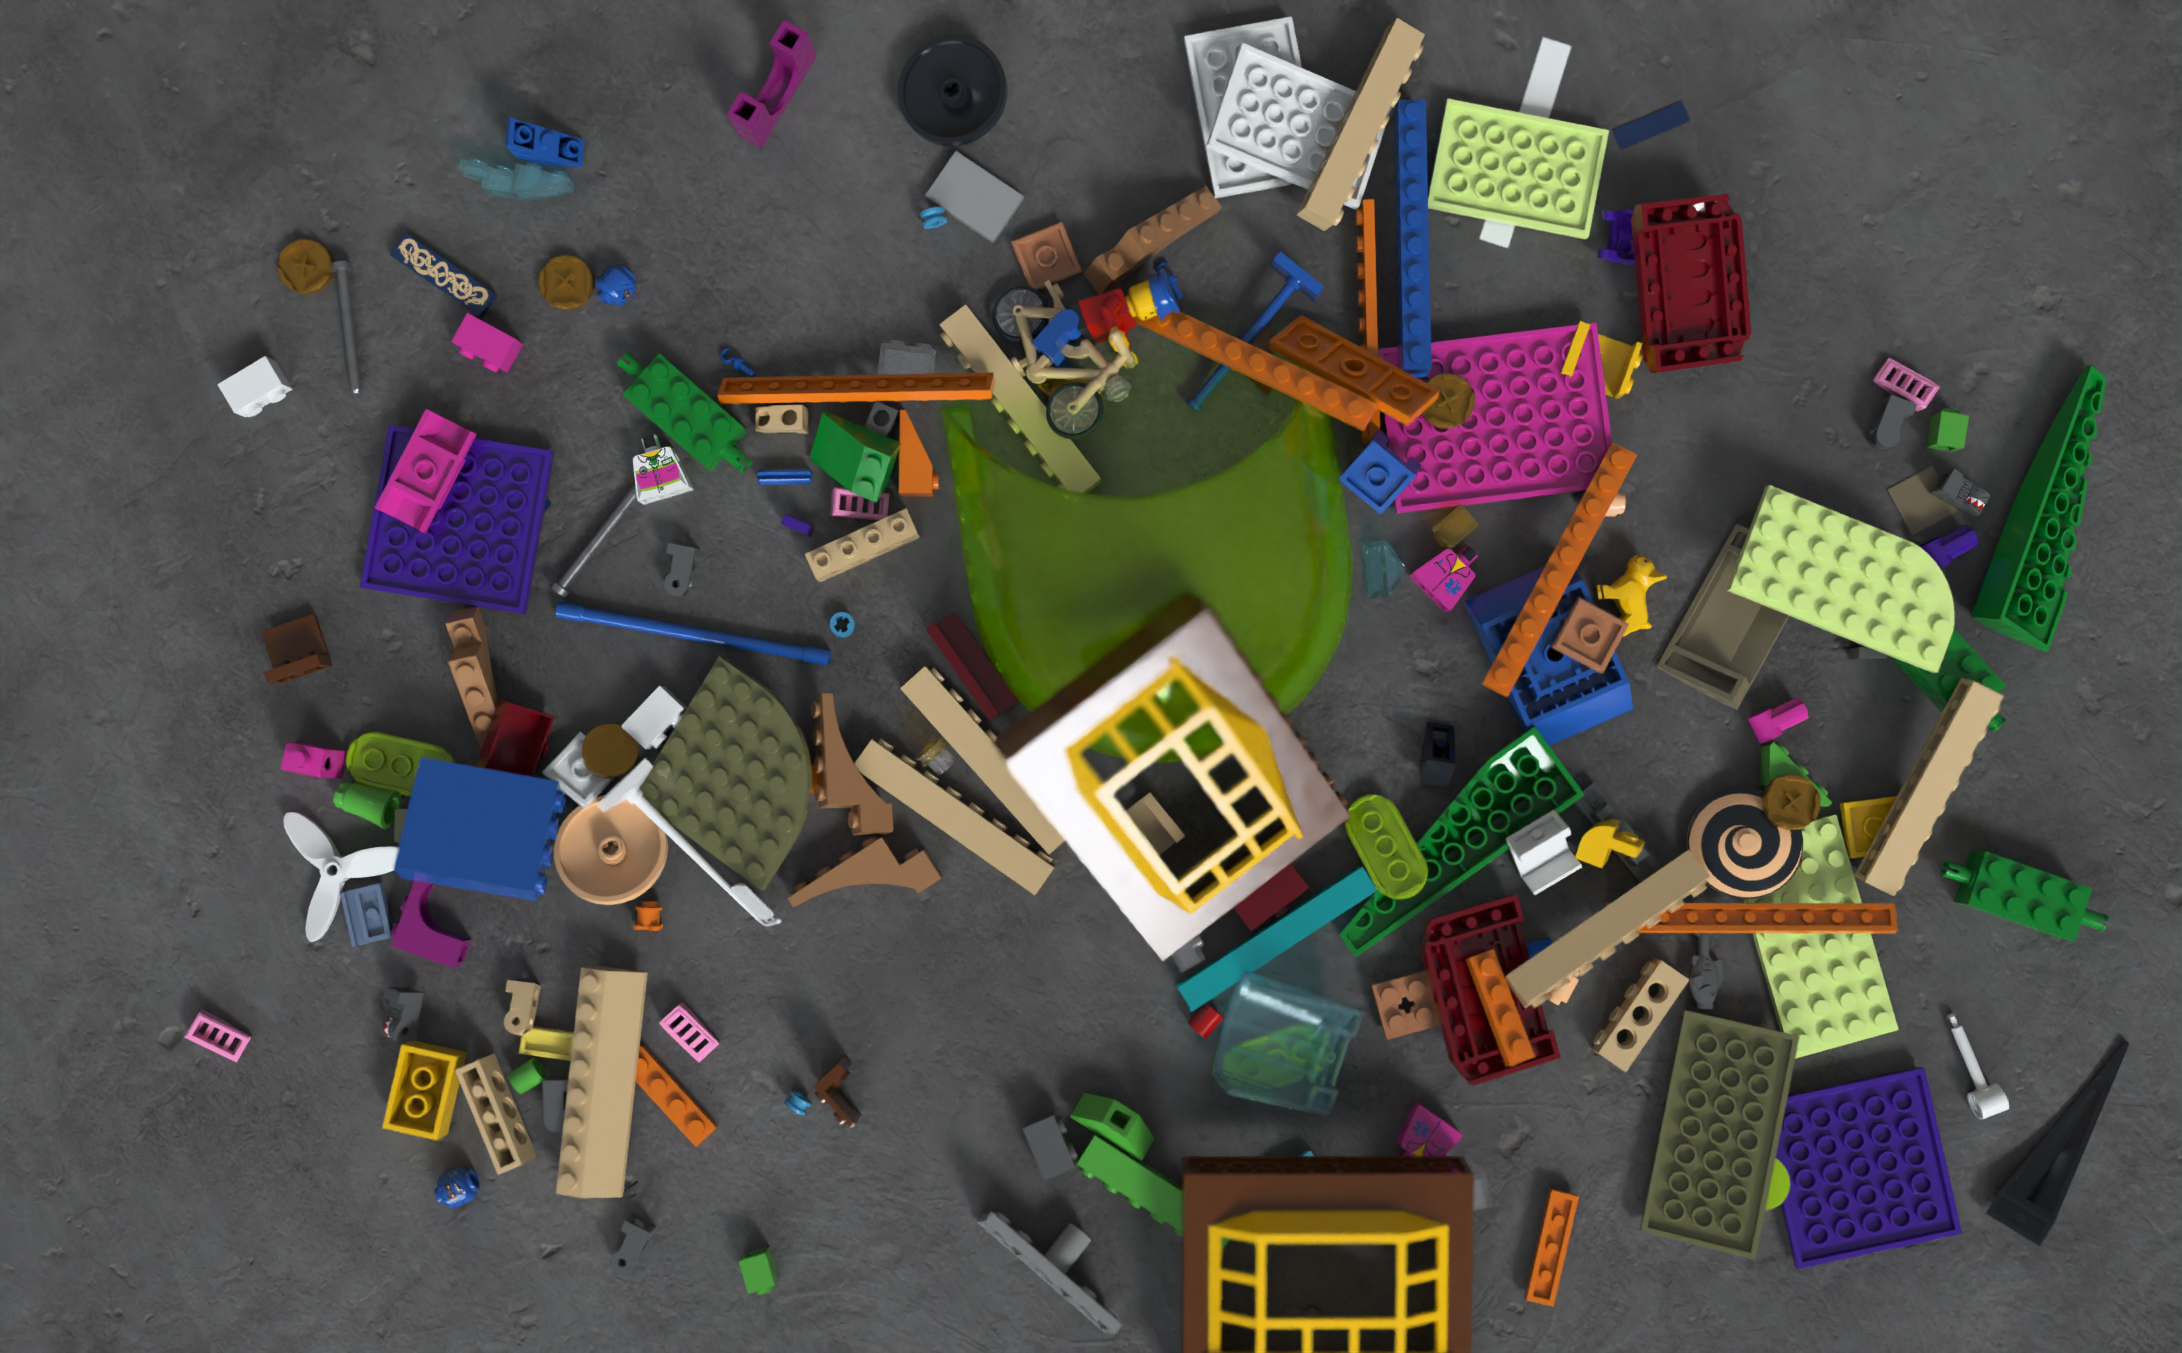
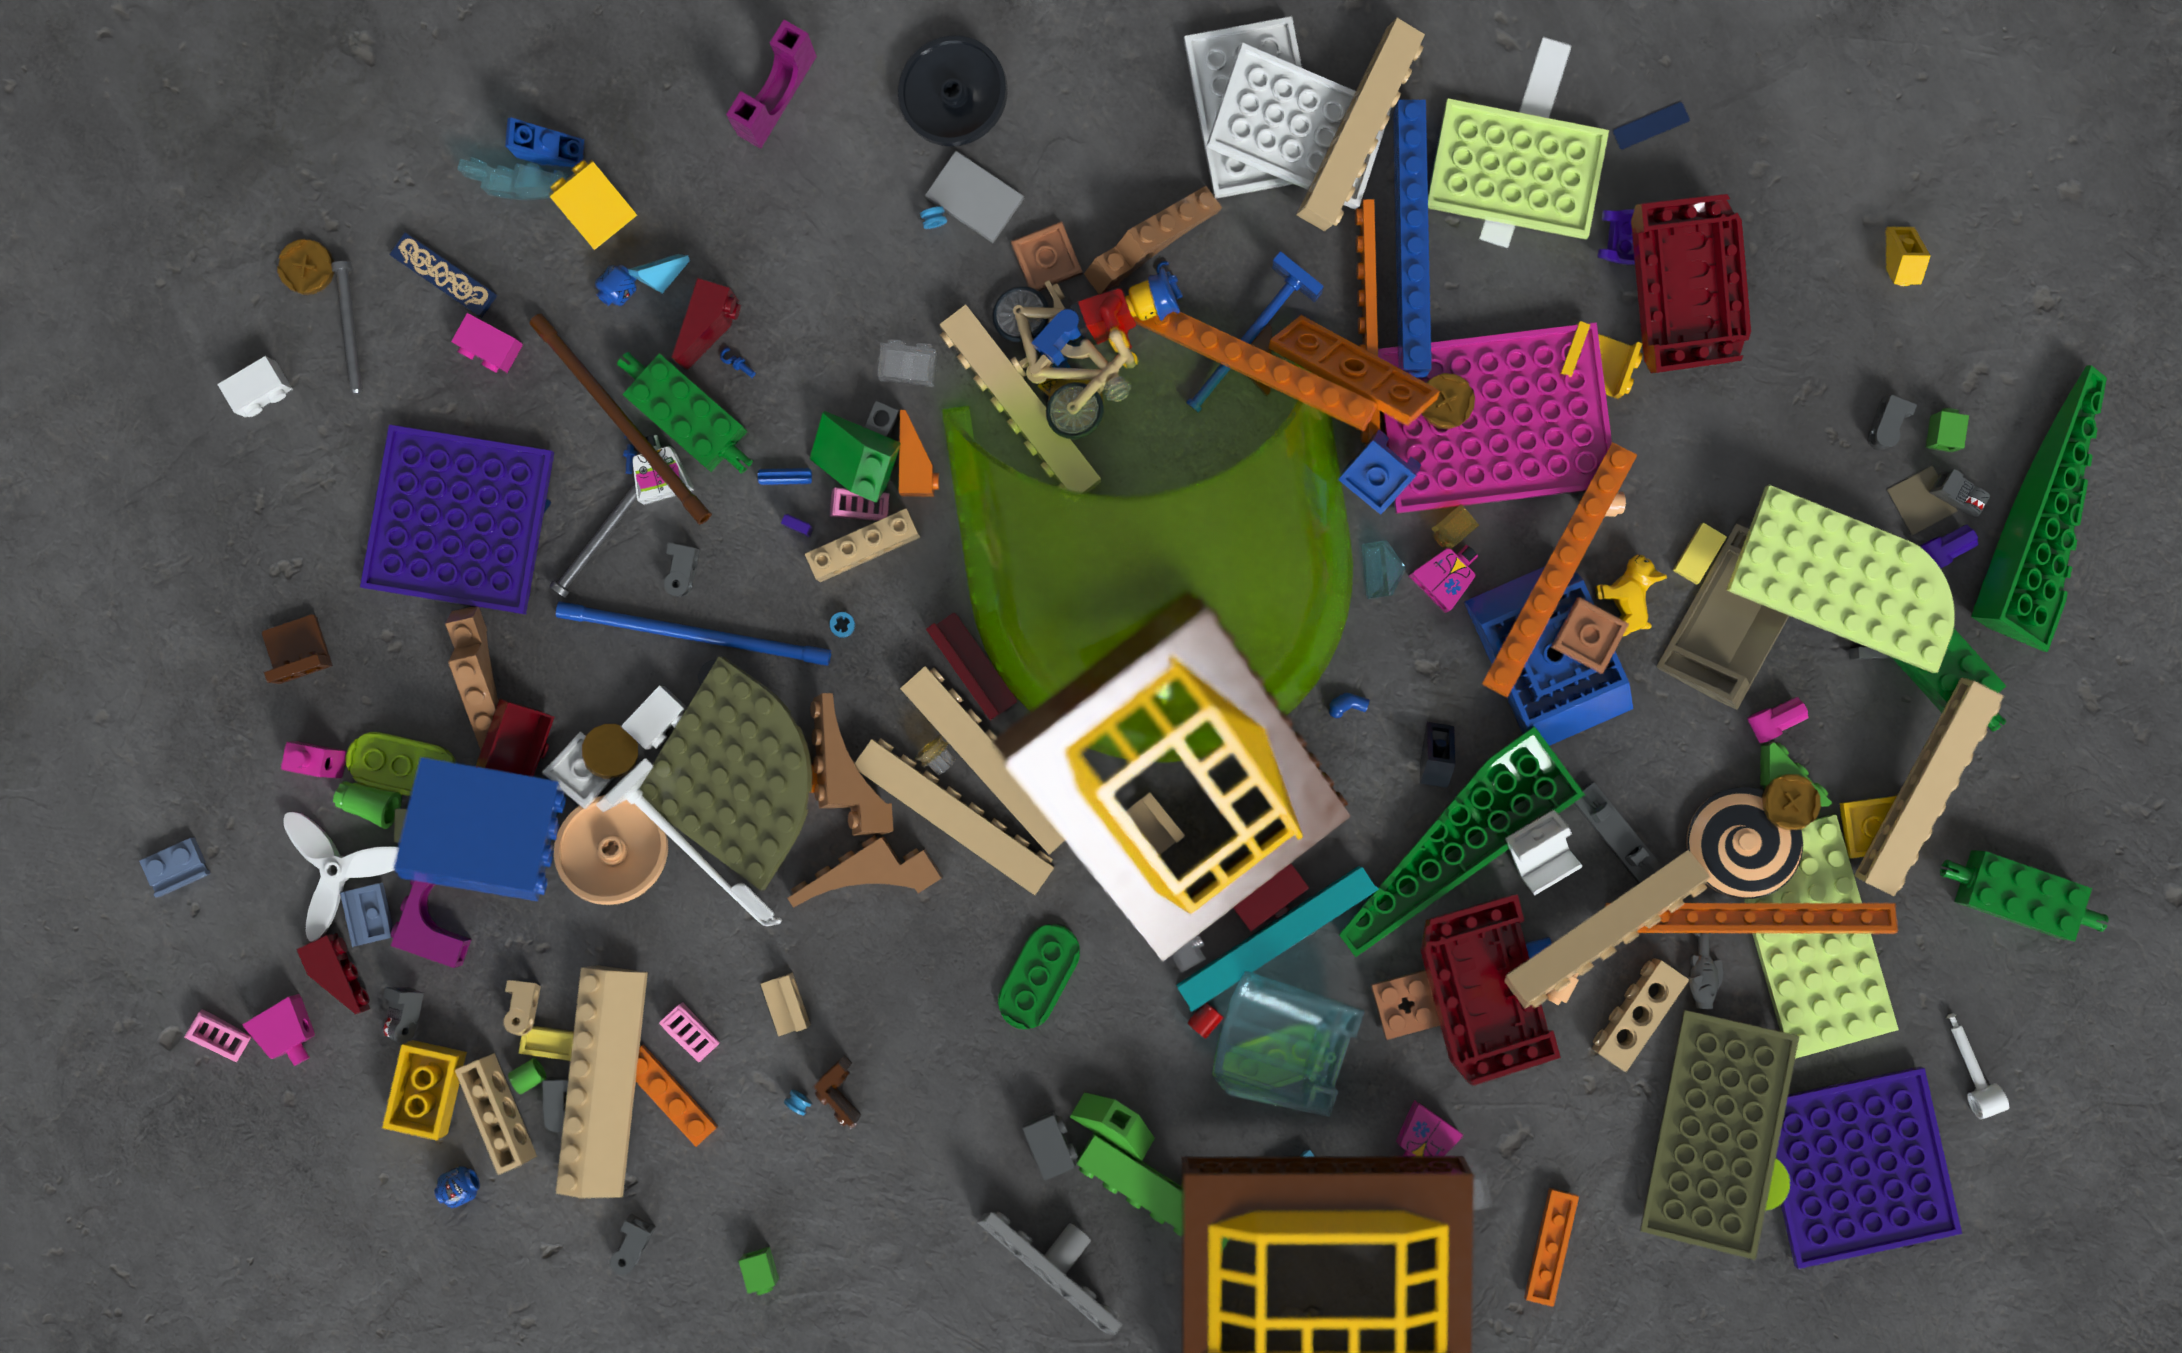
dark pink piece [375,409,477,533] -> none
pearl gold tile [538,255,595,311] -> none
orange brick [633,900,663,931] -> none
orange plate [717,372,995,404] -> none
tan leg [755,405,809,434] -> none
lime tile [1345,794,1428,899] -> none
orange plate [1465,949,1535,1067] -> none
yellow brick [1575,819,1645,868] -> none
bright pink slope [1872,358,1940,412] -> none
black plate [1986,1042,2129,1247] -> none
none -> sand blue plate [139,837,211,898]
none -> dark pink torso [243,994,315,1066]
none -> dark red slope [296,933,370,1015]
none -> reddish brown piece [529,314,712,525]
none -> yellow panel [549,160,637,250]
none -> blue hand [623,436,637,474]
none -> medium azure slope [628,254,690,294]
none -> dark red slope [672,278,741,370]
none -> tan panel [761,972,811,1037]
none -> green tile [998,924,1080,1029]
none -> blue arm [1328,693,1370,718]
none -> light yellow tile [1673,523,1727,584]
none -> yellow slope [1886,227,1931,286]

